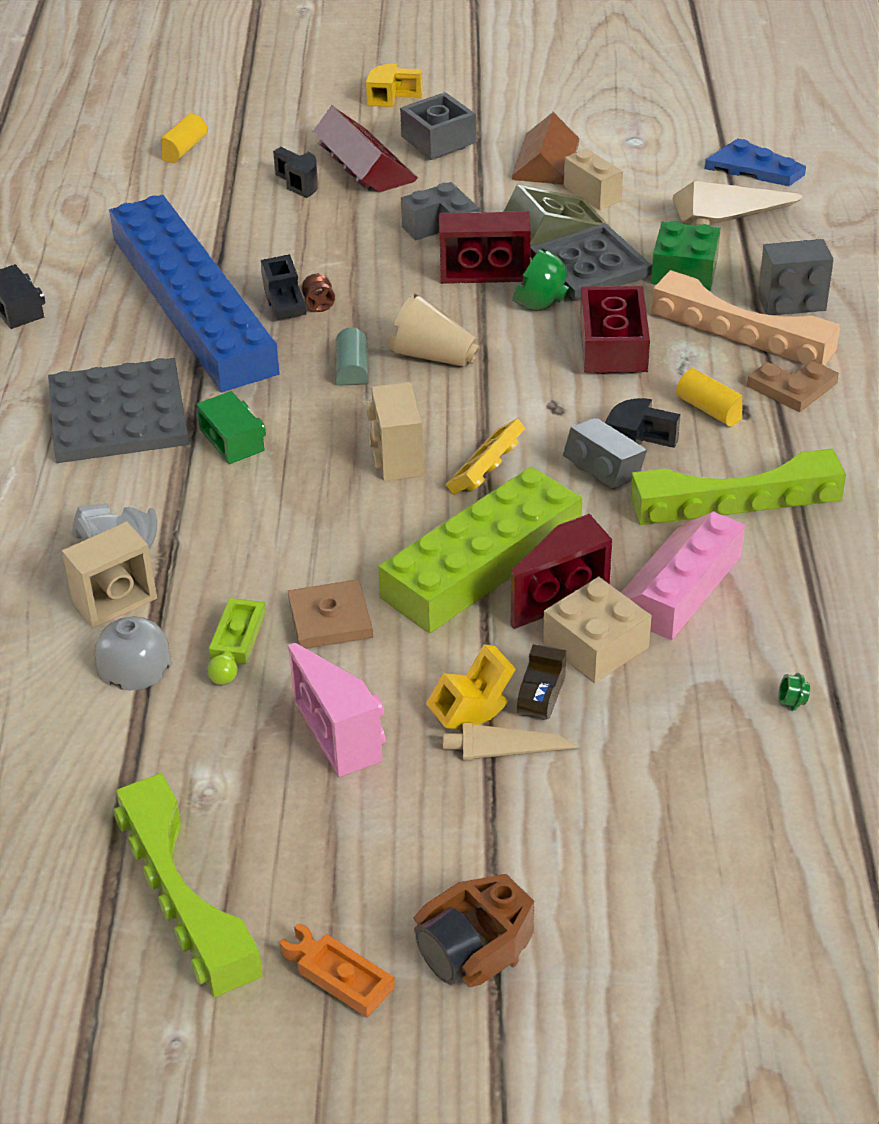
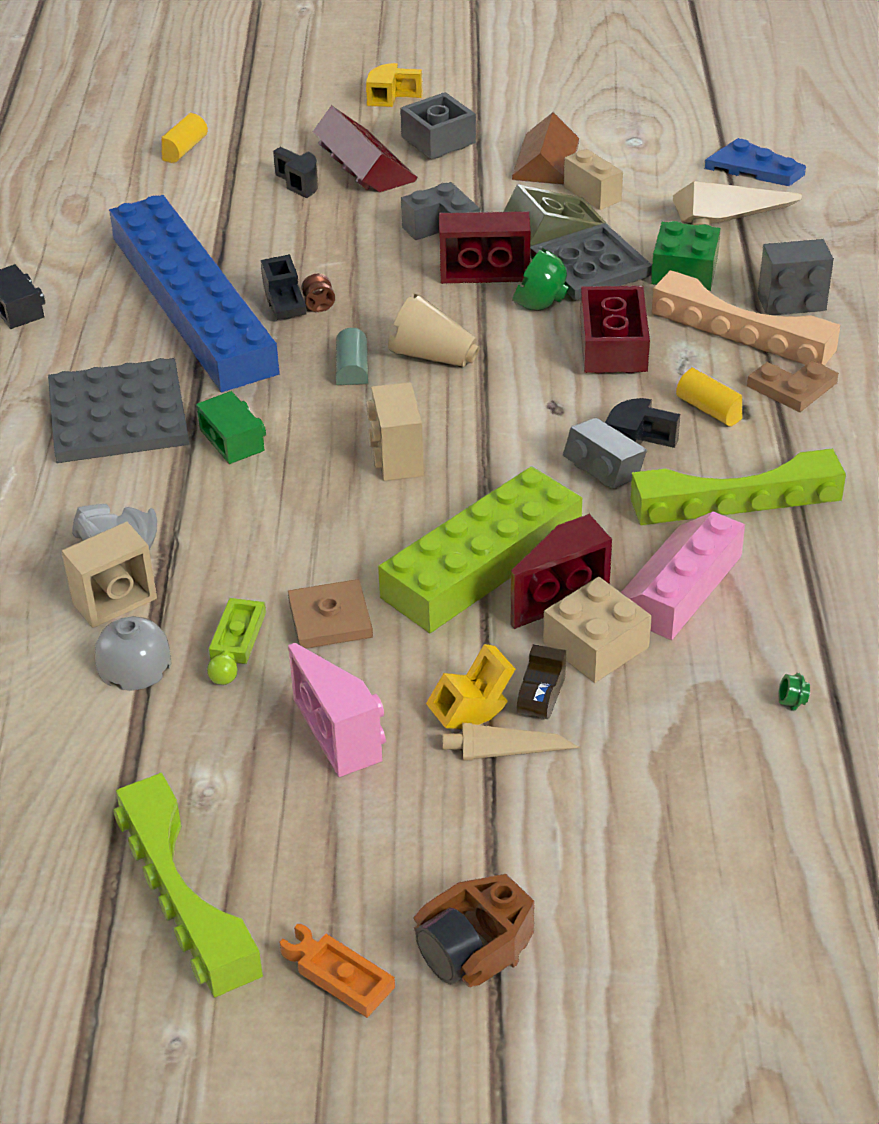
yellow plate [446,418,525,495] -> none

